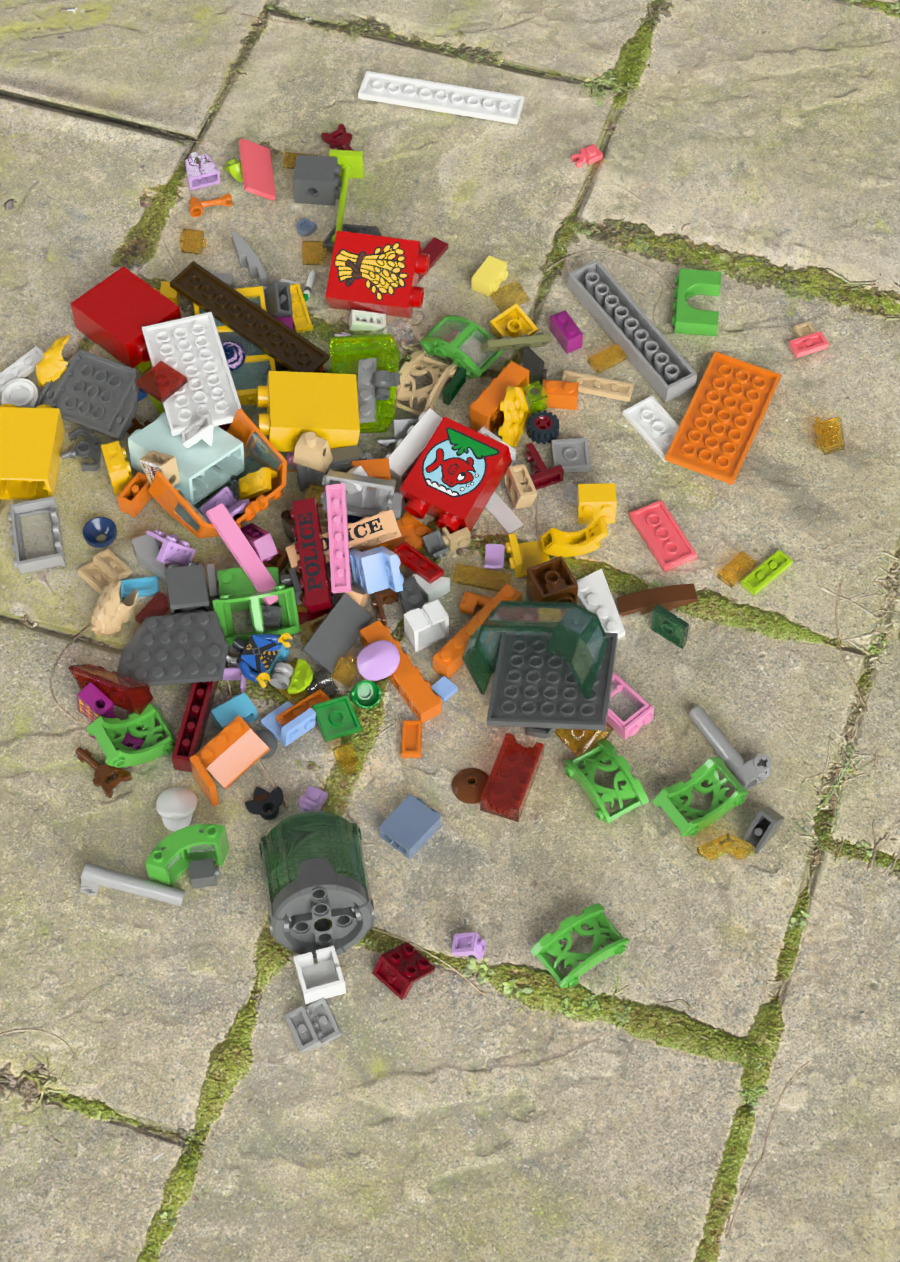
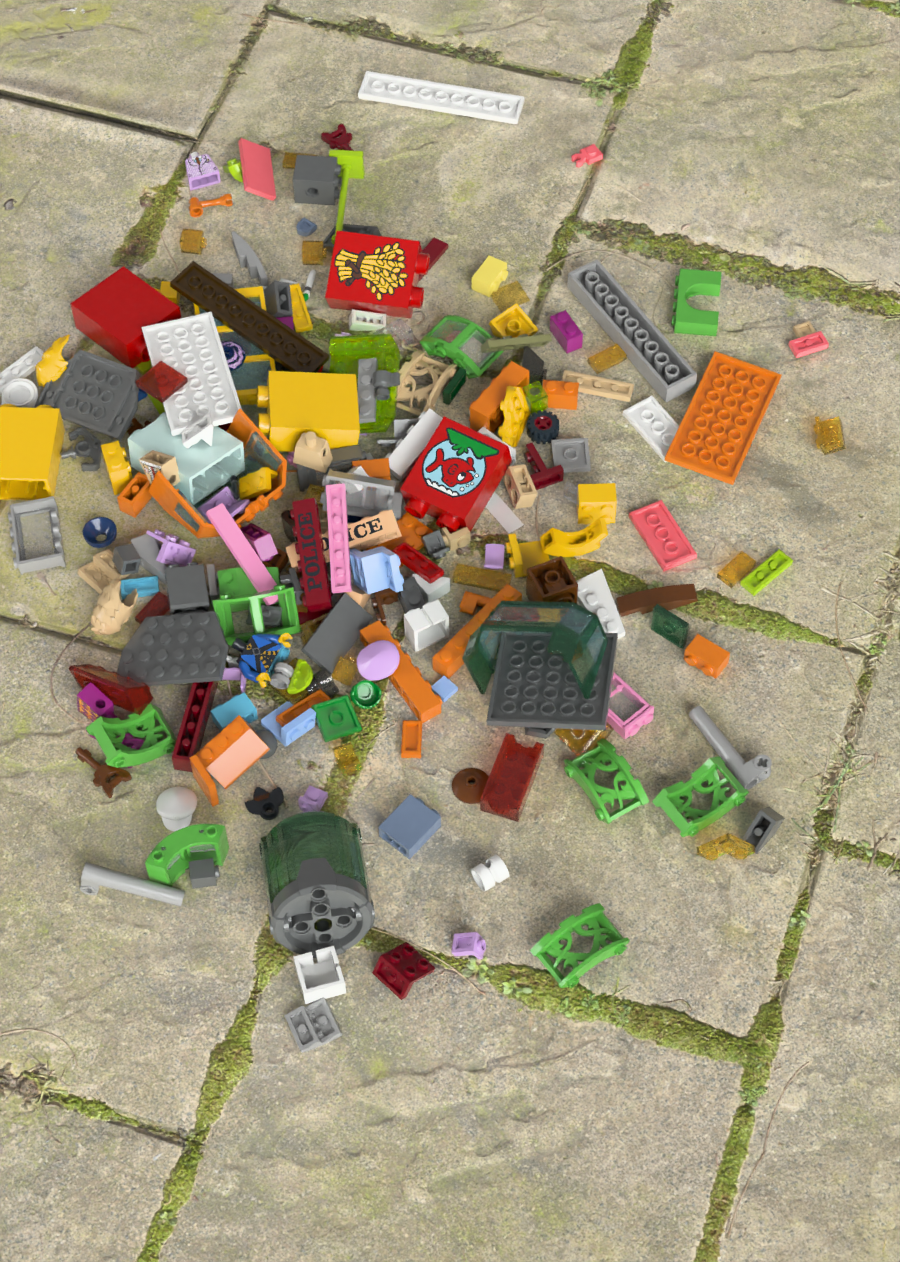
none -> dark grey brick [112,544,141,575]
none -> white wheel [471,854,509,892]
none -> orange brick [684,634,730,679]

